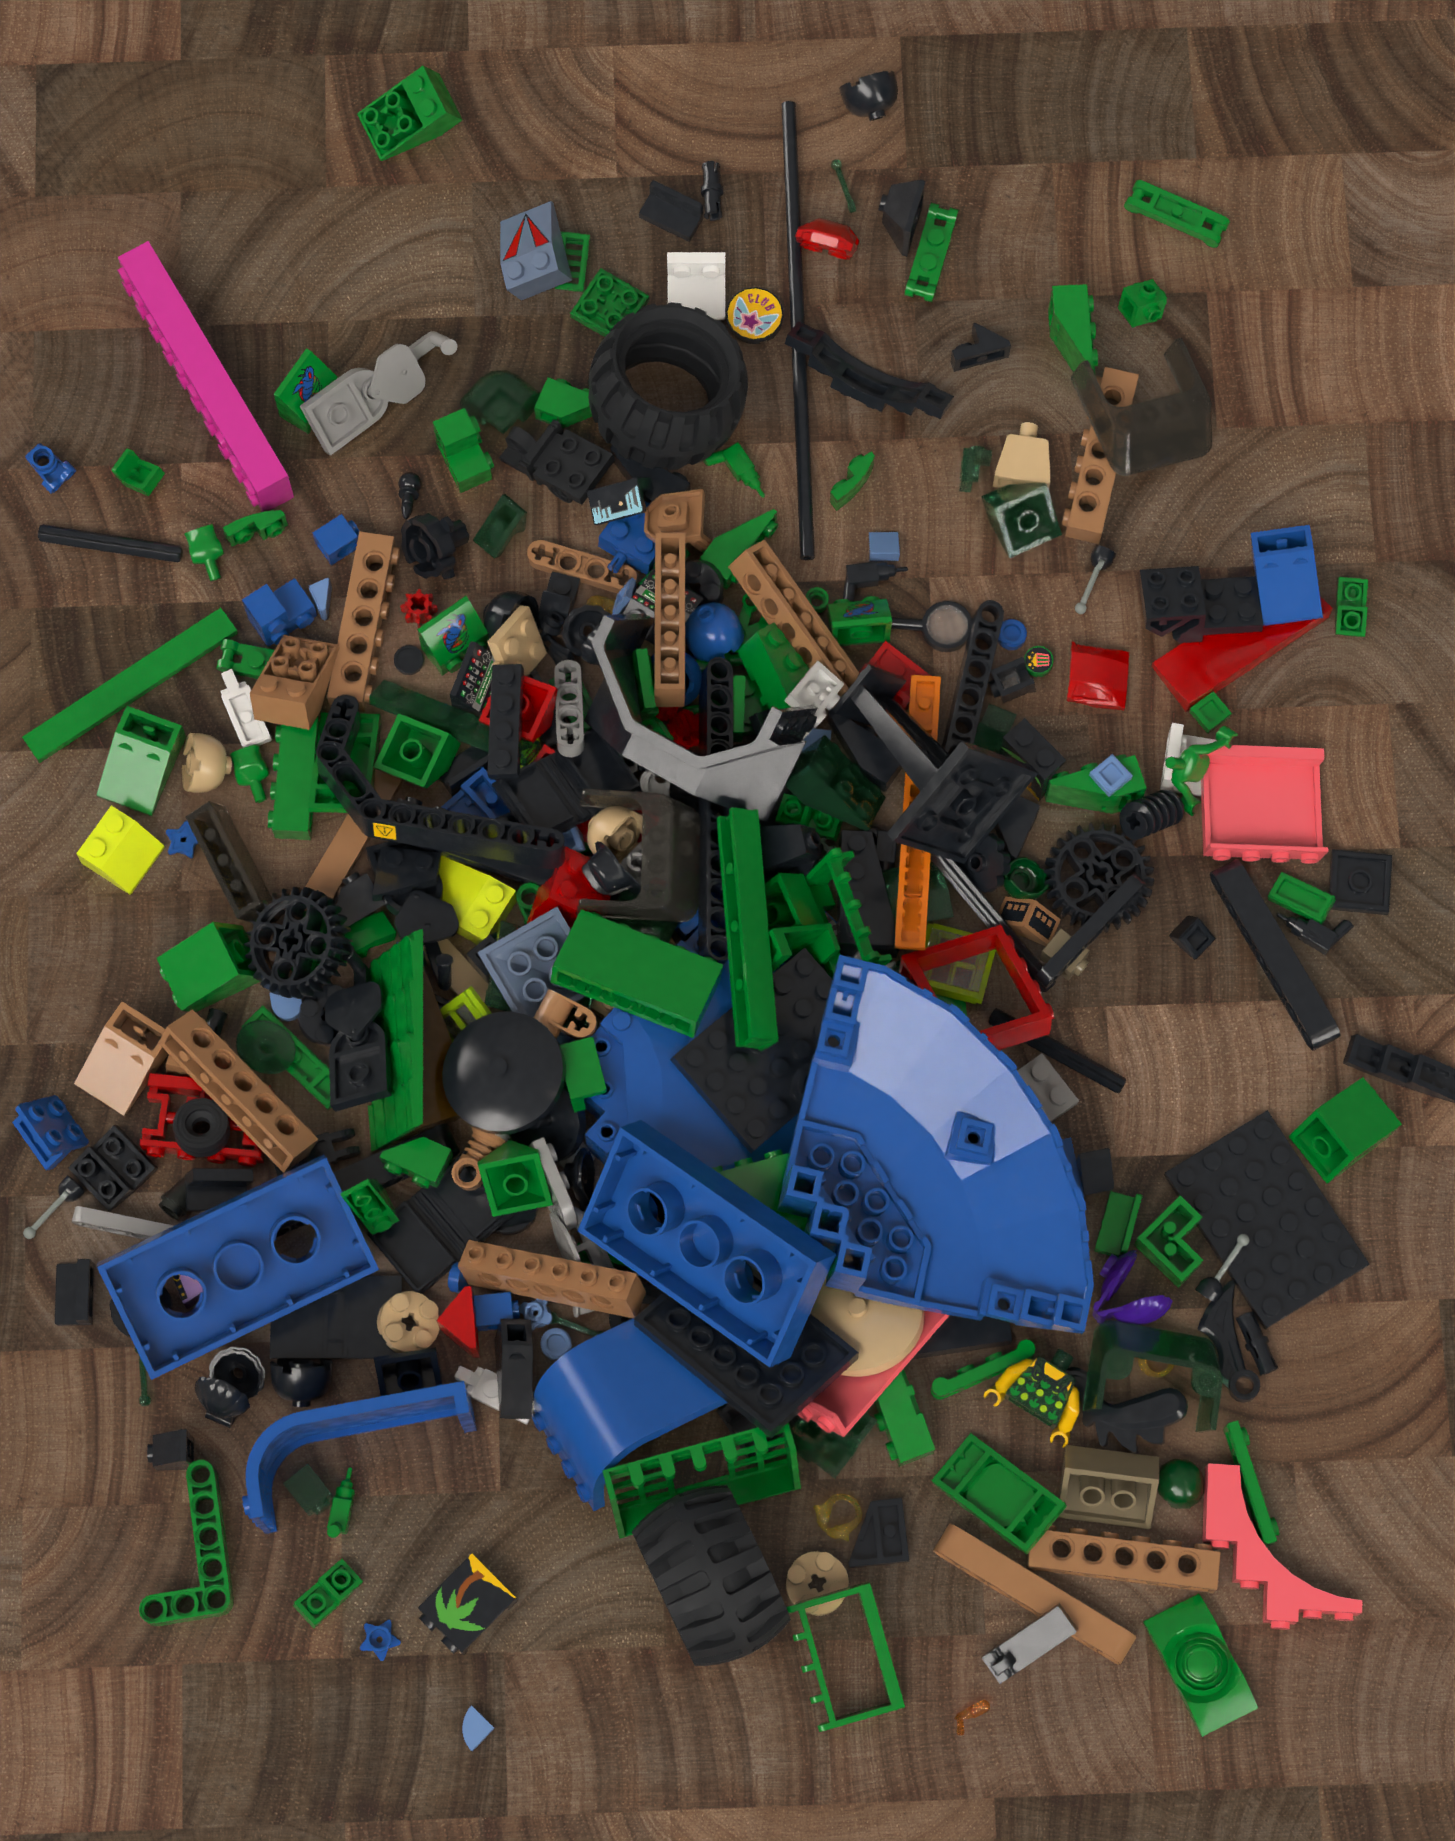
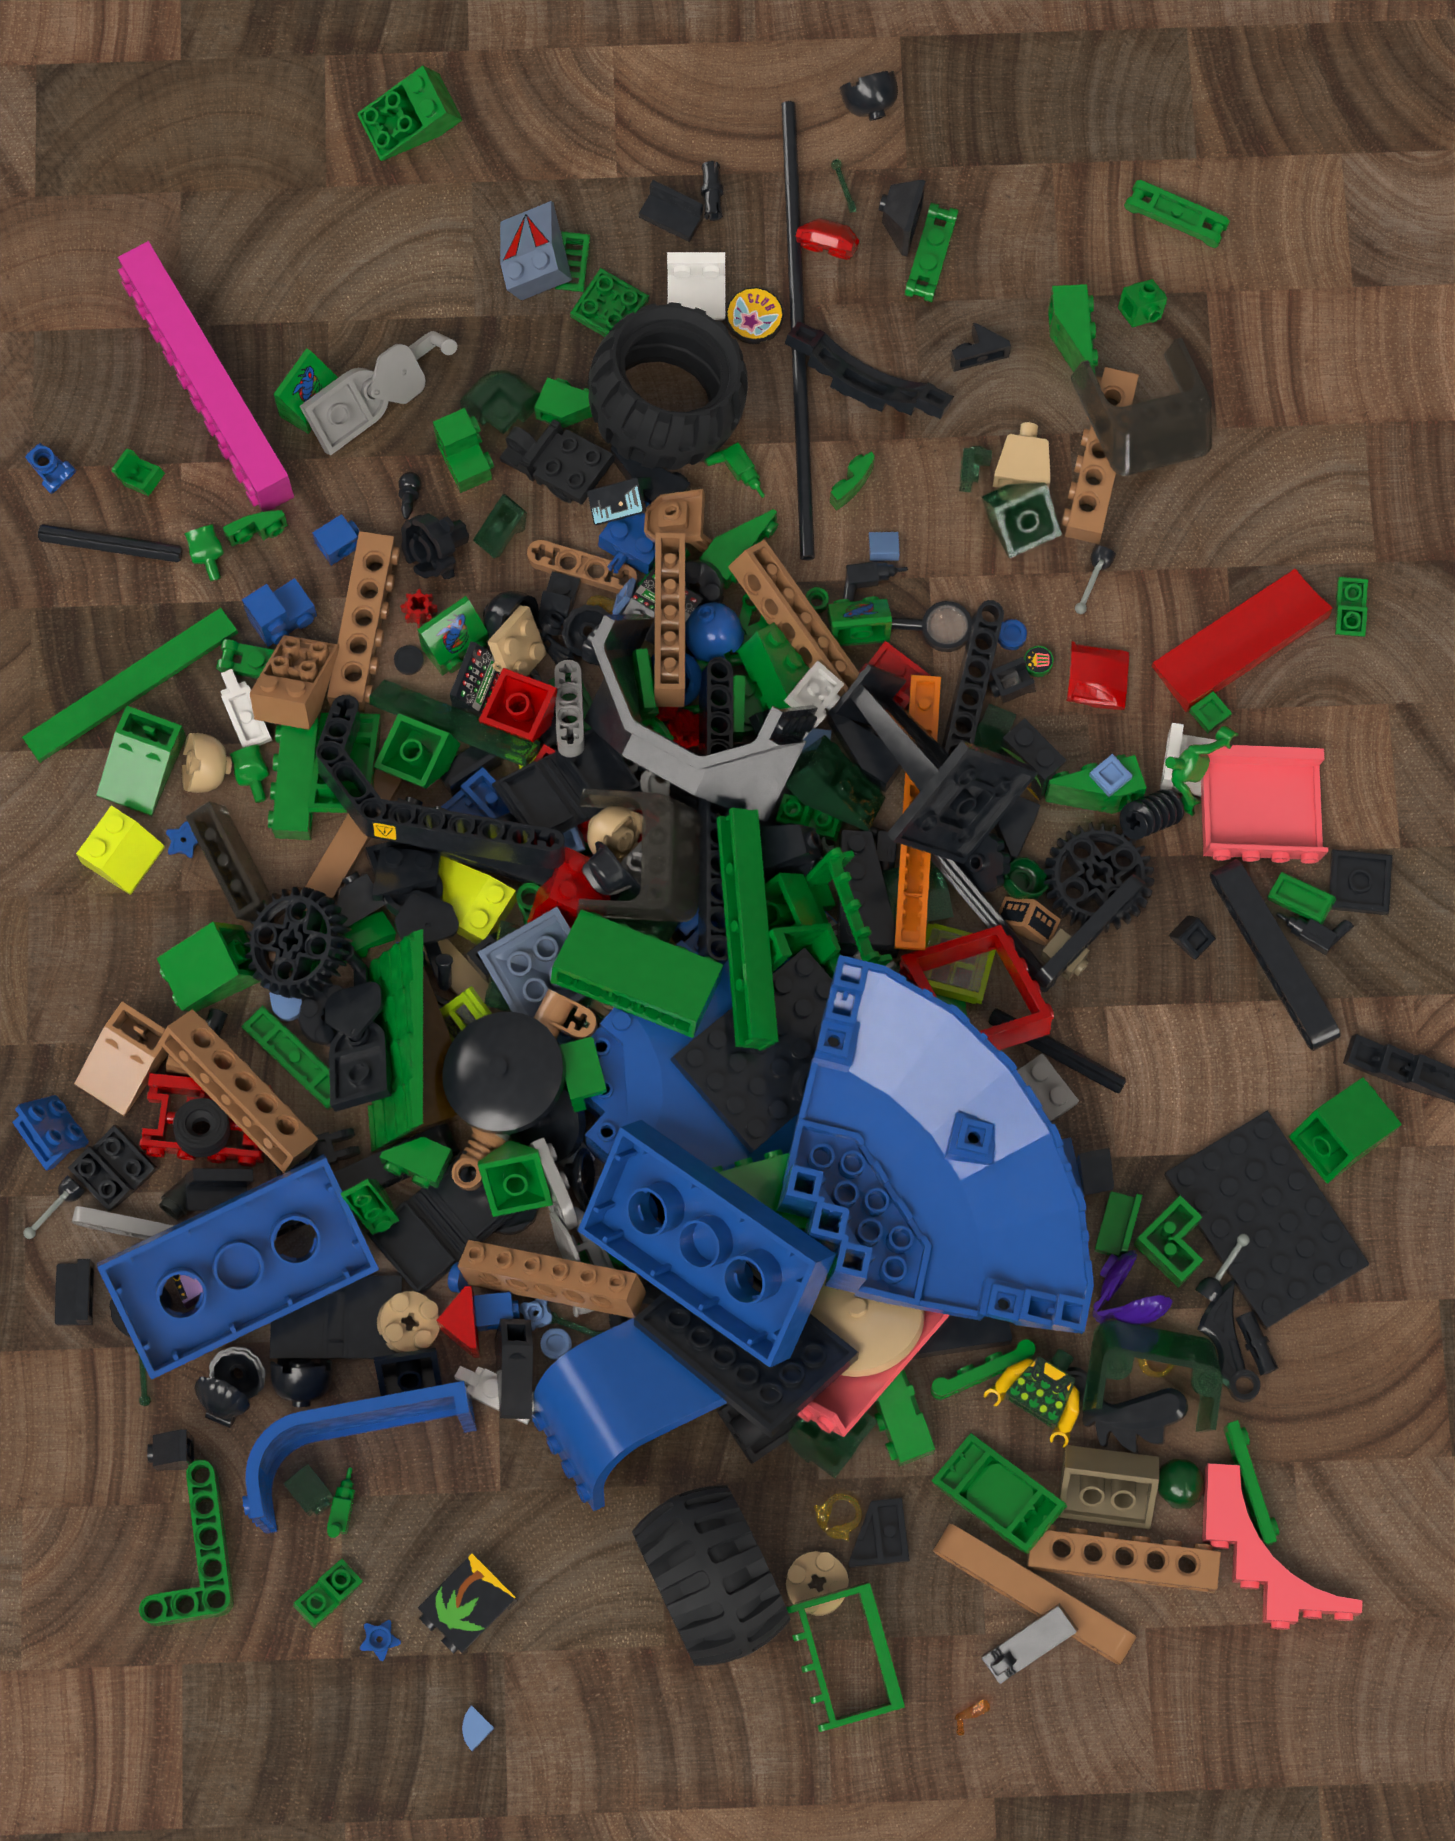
clear green dish [236,1020,296,1074] -> none
medium blue slope [309,578,332,621] -> none
black plate [488,664,524,780] -> none
green window [602,1423,801,1539] -> none
black piece [1139,566,1263,643] -> none
green slope [1143,1594,1258,1737] -> none
blue slope [1251,525,1323,626] -> none

